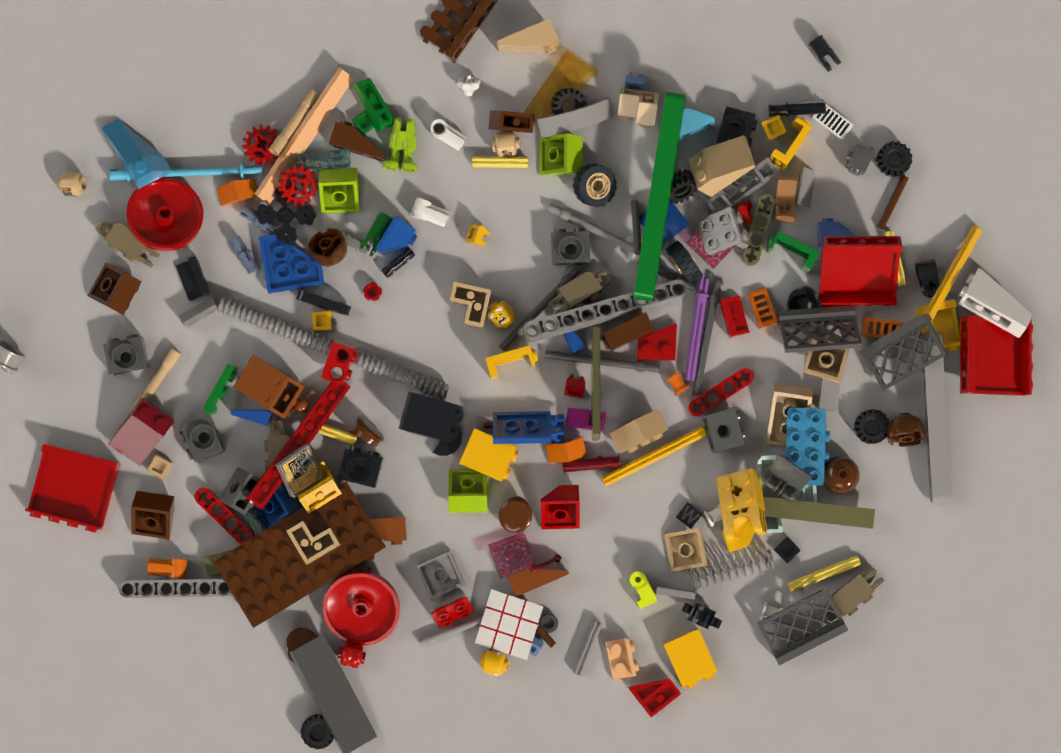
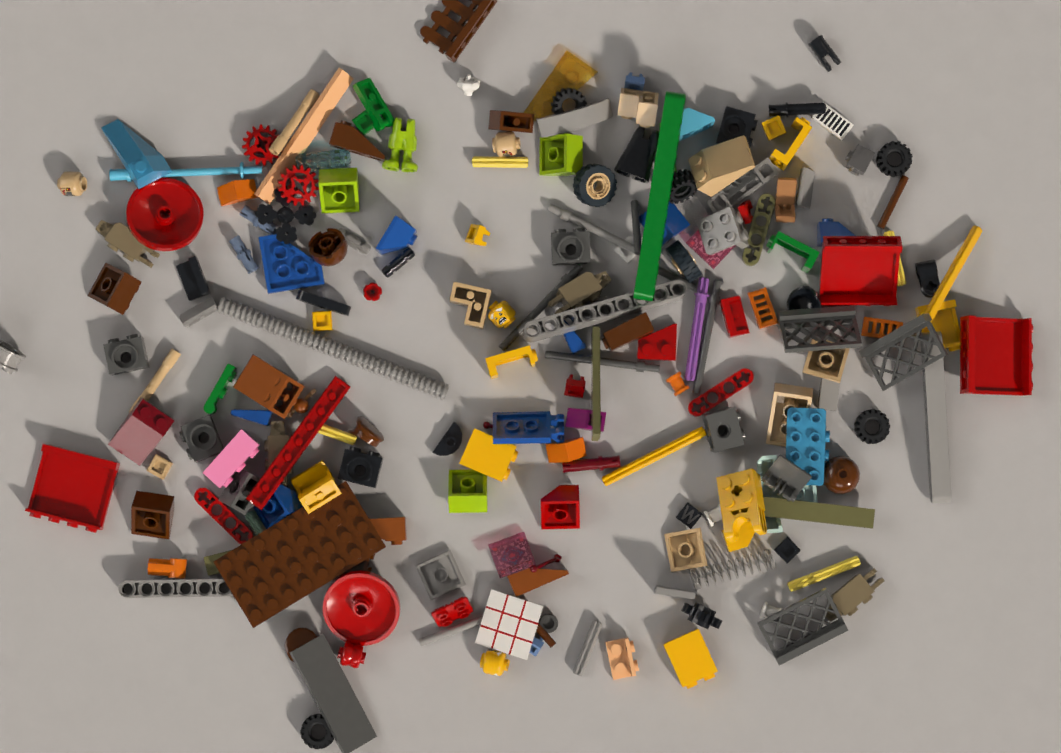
tile [275,444,323,498] -> none
tan brick [286,521,341,565] -> none
red brick [321,338,359,385] -> none
green piece [360,212,393,257] -> none
black slope [398,391,464,444] -> none
white piece [410,197,450,228] -> none
white piece [430,119,467,151] -> none
tan slope [497,18,559,54] -> none
reddish brown piece [499,497,532,533] -> none
tan brick [610,409,669,454] -> none
red wing [628,678,681,718] -> none
neon yellow leg [629,571,657,609] -> none
reddish brown cylinder [887,413,926,447] -> none
white slope [959,268,1033,338] -> none
none -> bright pink slope [203,429,260,488]
none -> black piece [614,126,659,183]

